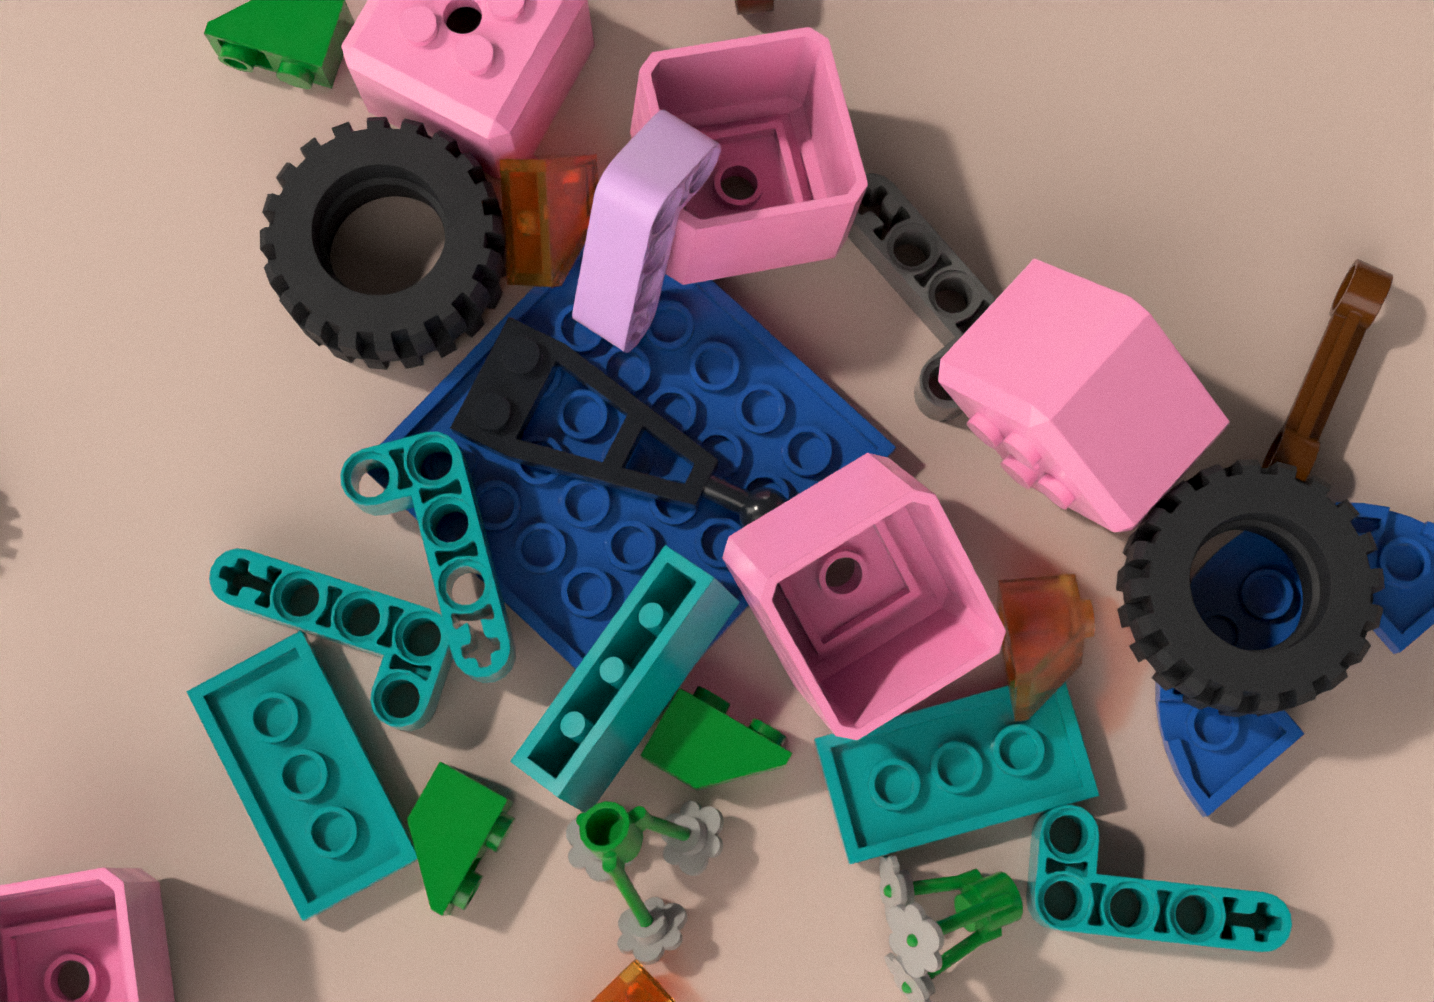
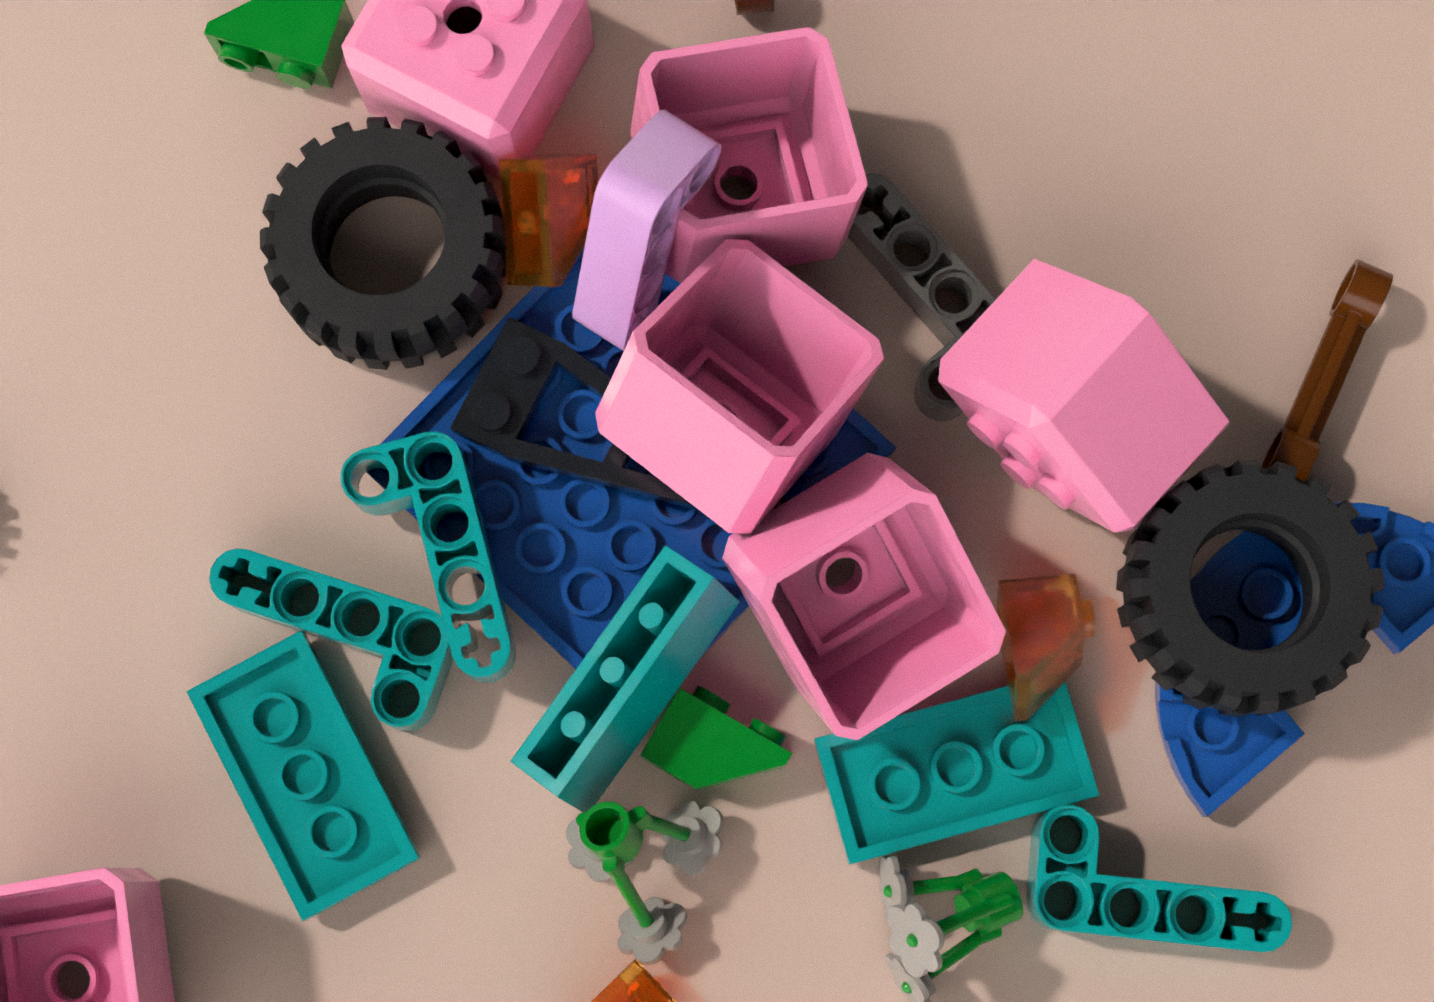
green slope [407,762,516,916] -> none
none -> bright pink plate [595,239,884,533]

